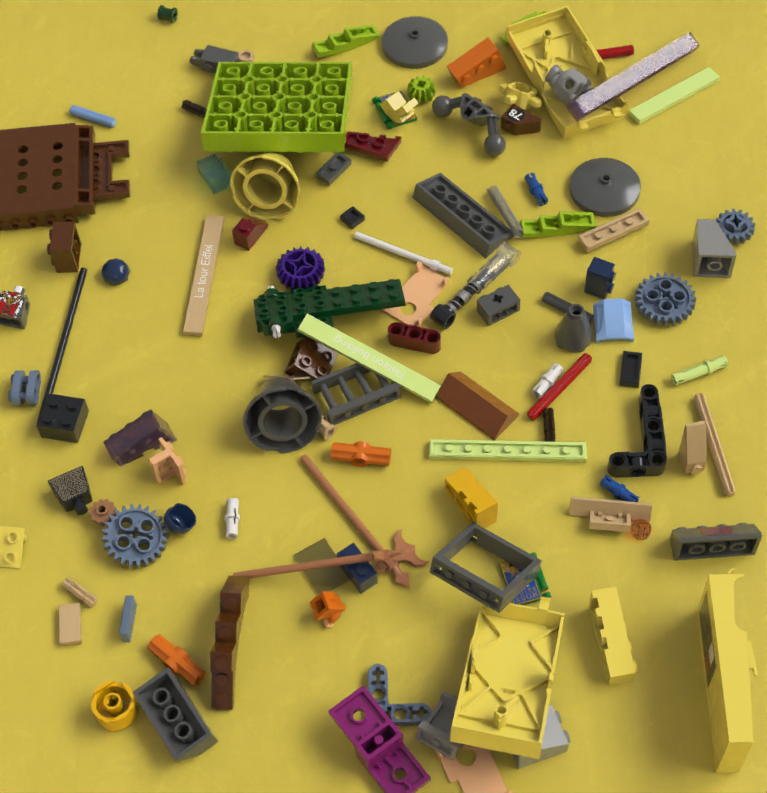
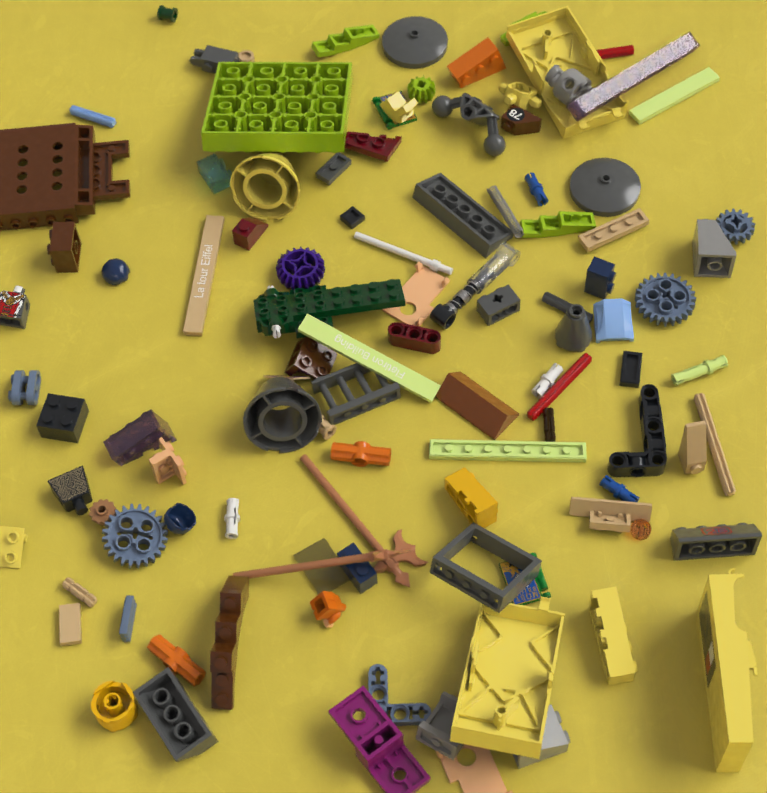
black piece [37,268,87,422] -> none
dark brown axle [181,100,207,119] -> none

